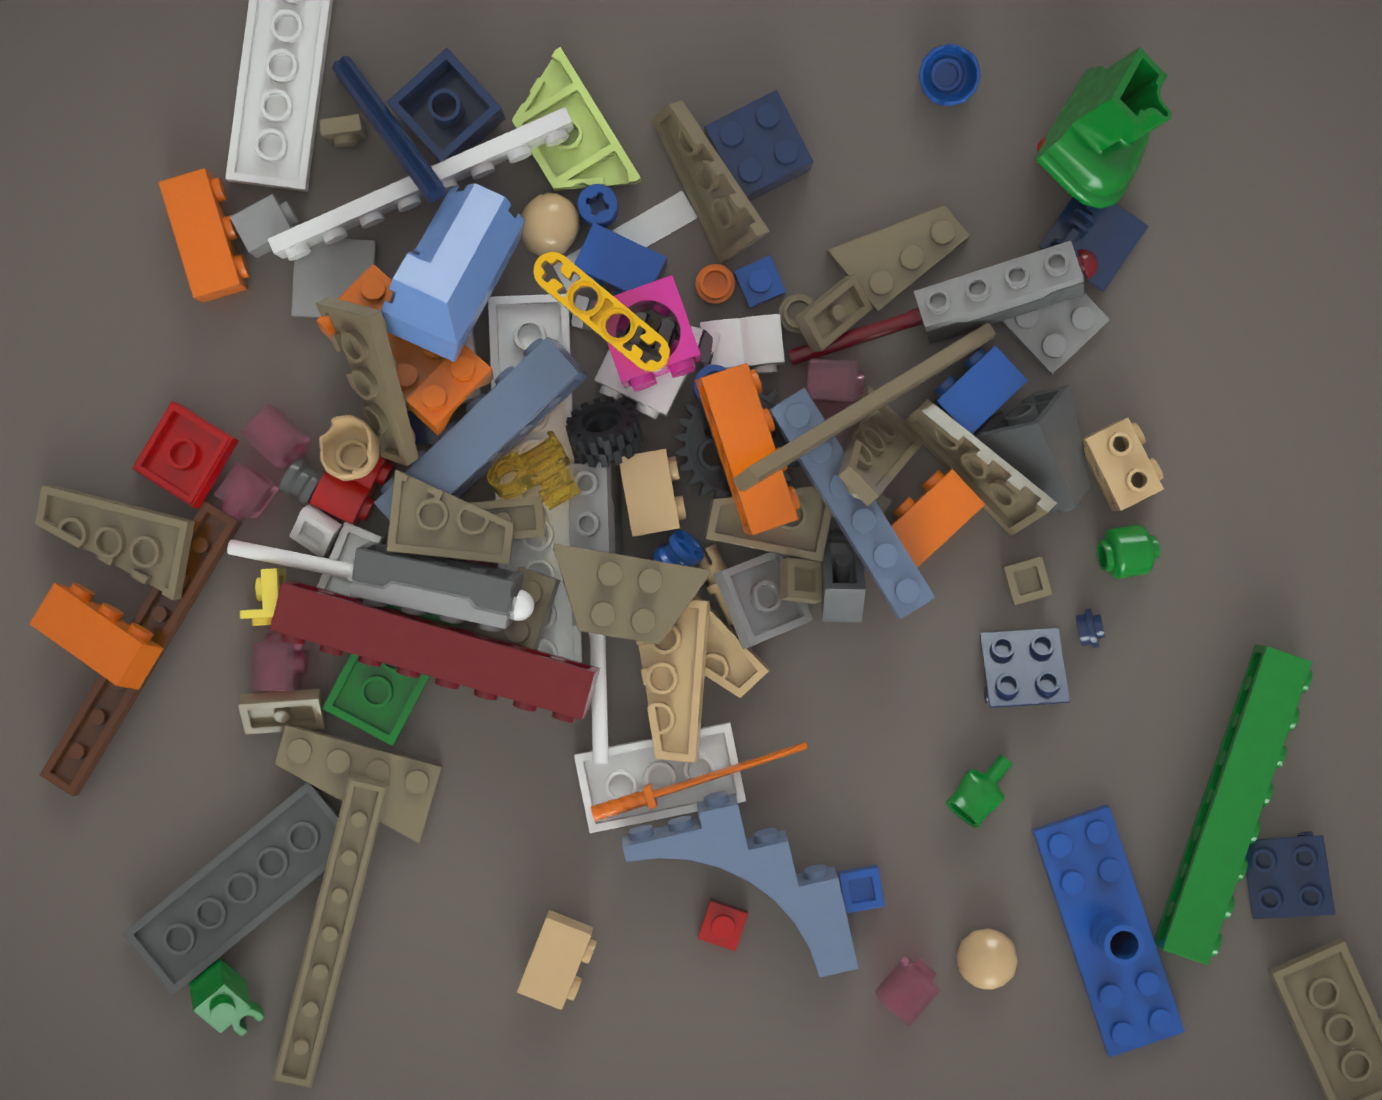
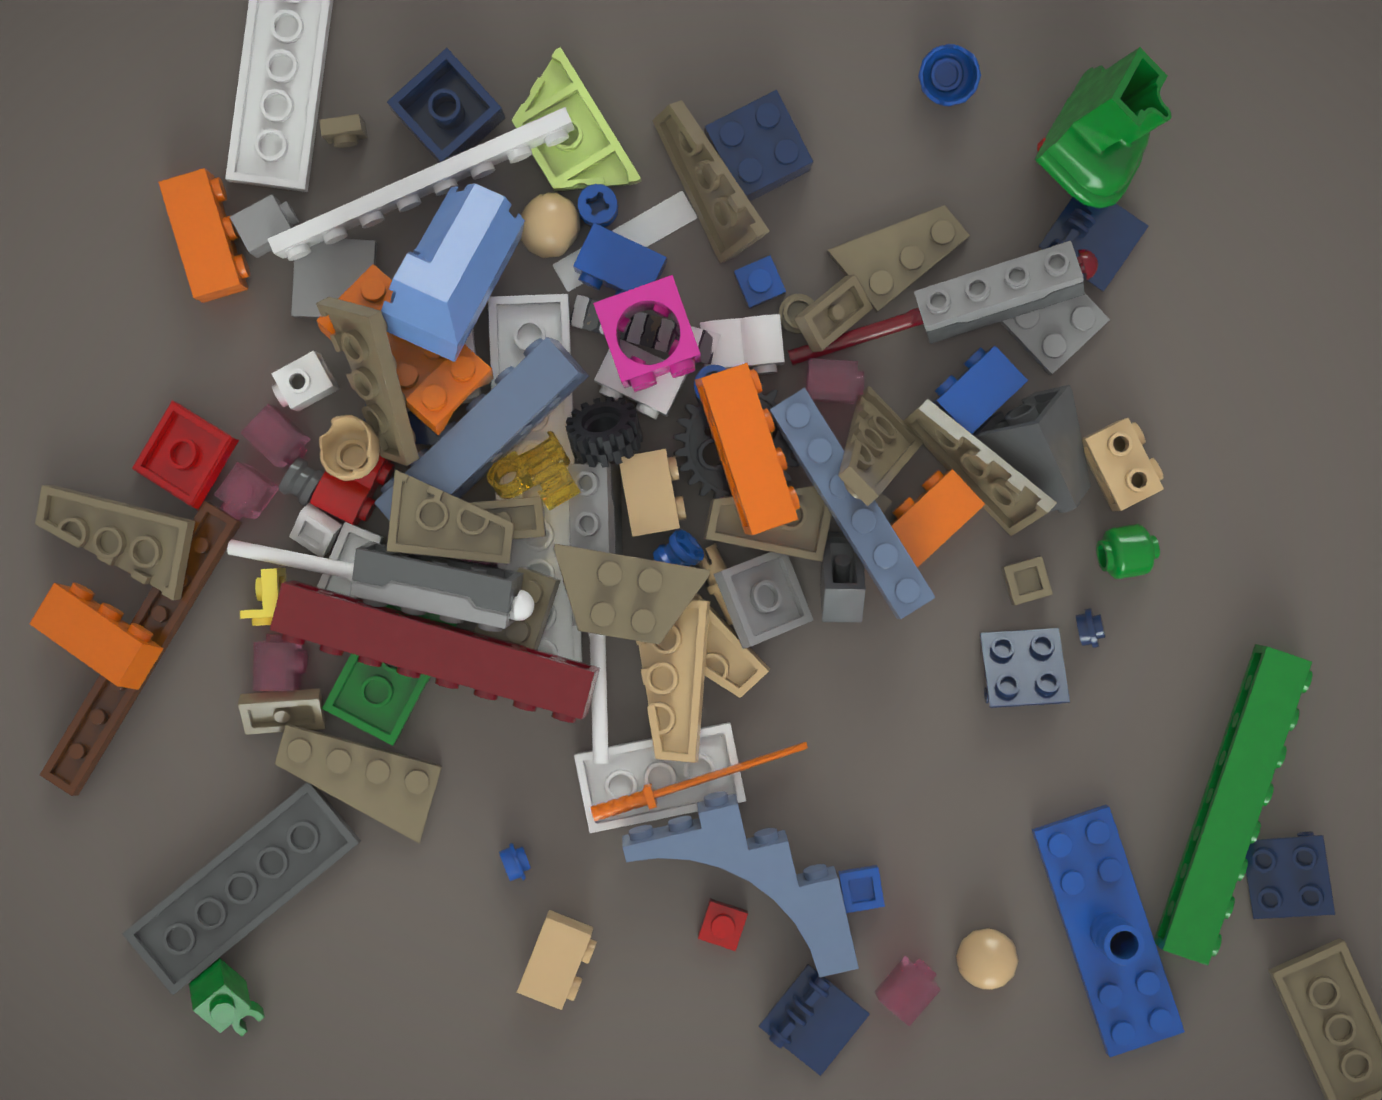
dark tan tile [272,773,389,1088] -> none
dark blue axle [332,56,446,203] -> none
yellow beam [533,252,670,373] -> none
orange plate [695,264,735,304] -> none
dark tan tile [733,322,996,492] -> none
dark tan plate [780,557,823,604] -> none
green piece [946,755,1012,828] -> none
none -> white brick [271,350,340,412]
none -> blue plate [499,843,531,881]
none -> dark blue hinge [759,964,870,1076]

